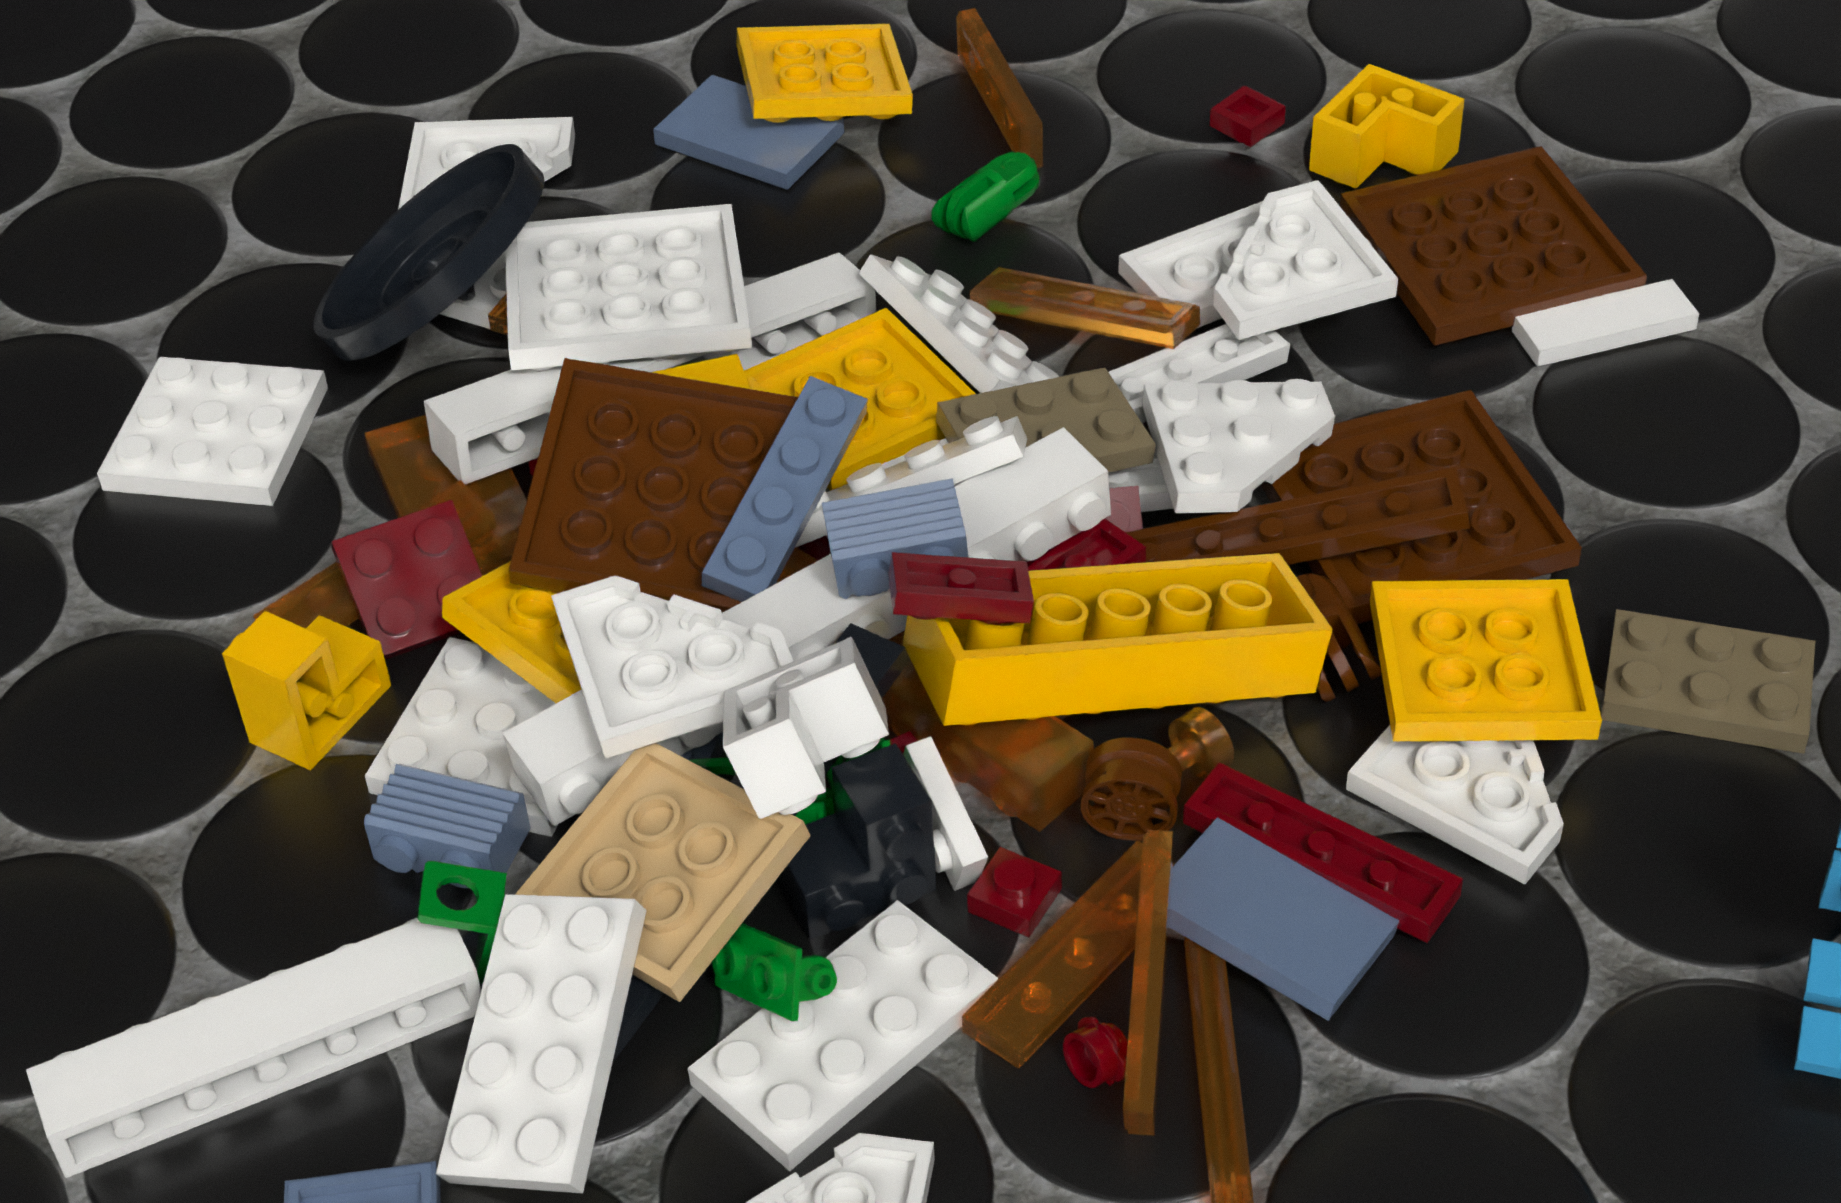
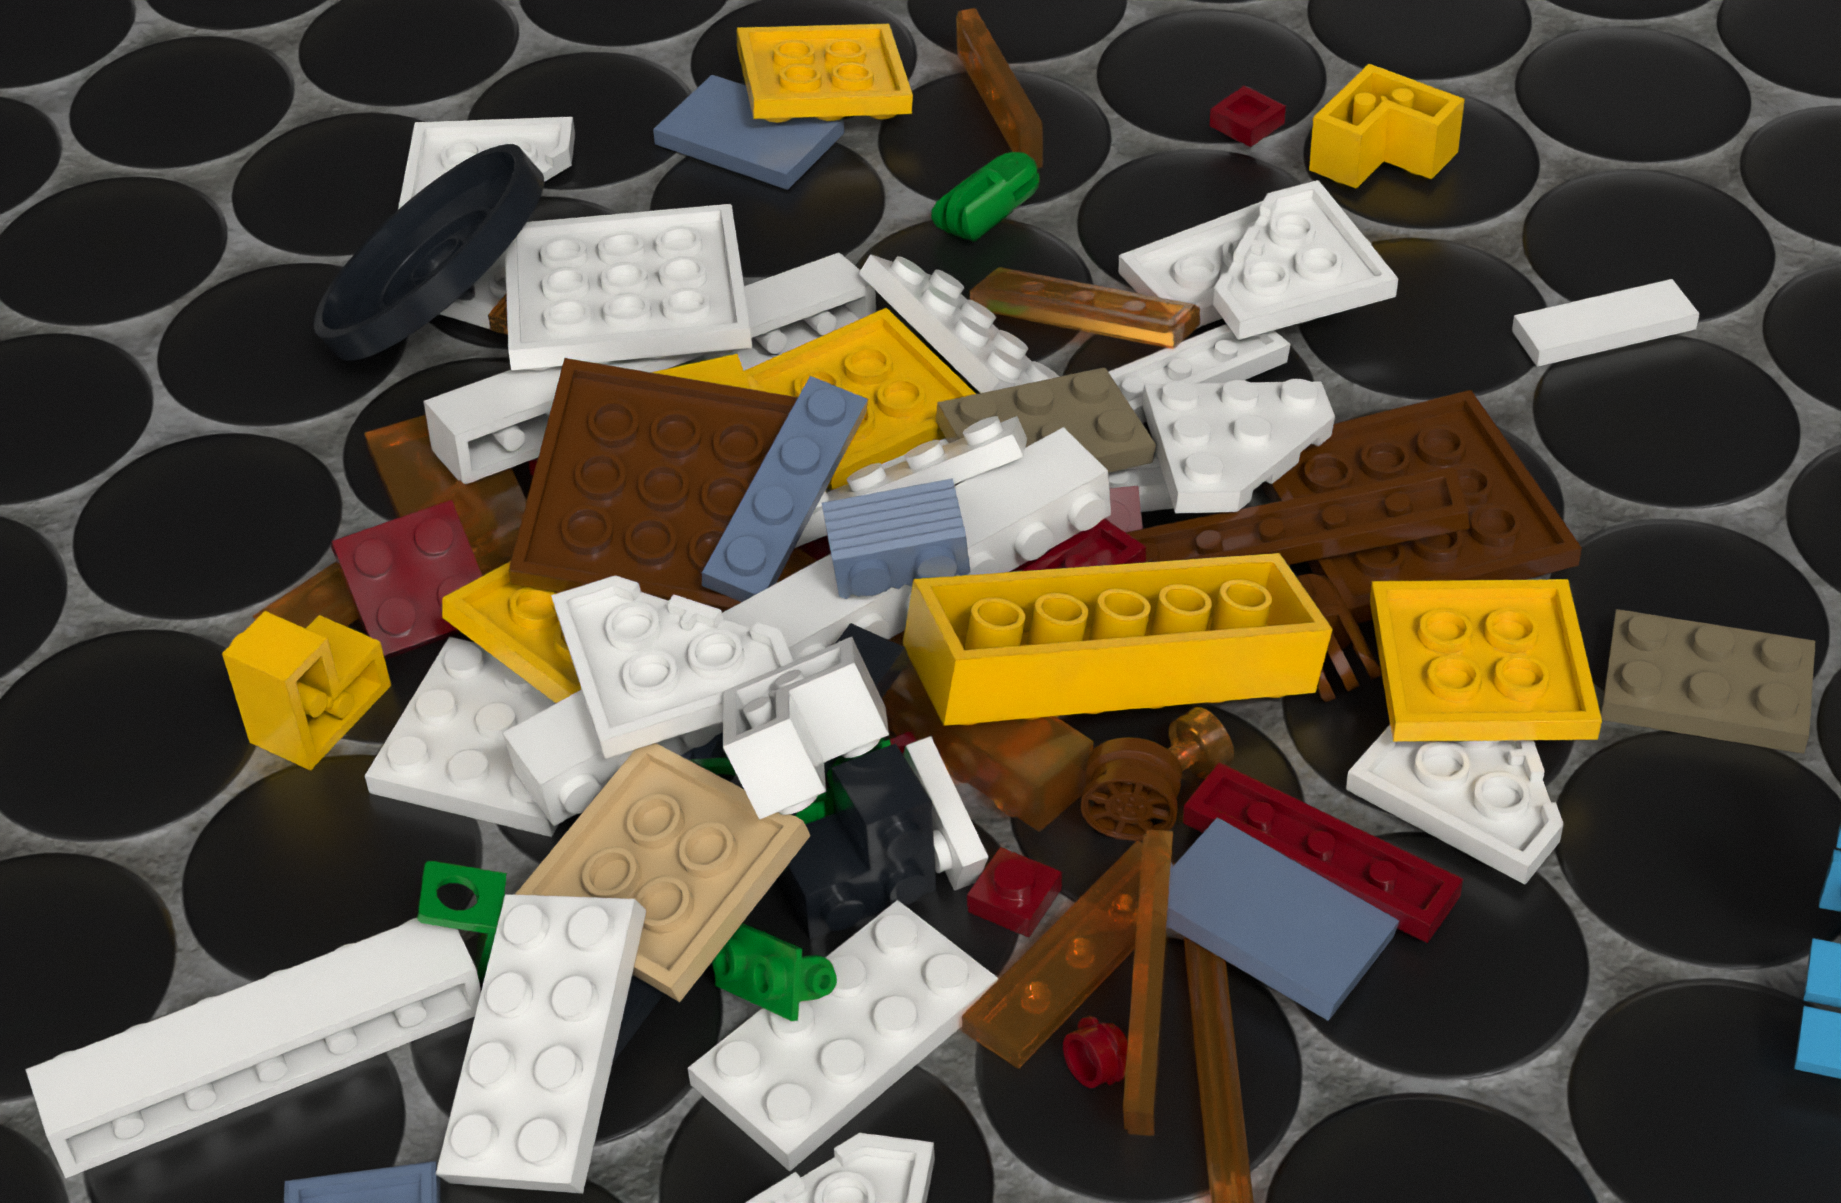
white plate [97,357,328,506] -> none
sand blue brick [364,764,531,888] -> none
dark red plate [888,552,1034,624] -> none
reddish brown plate [1339,146,1647,346] -> none

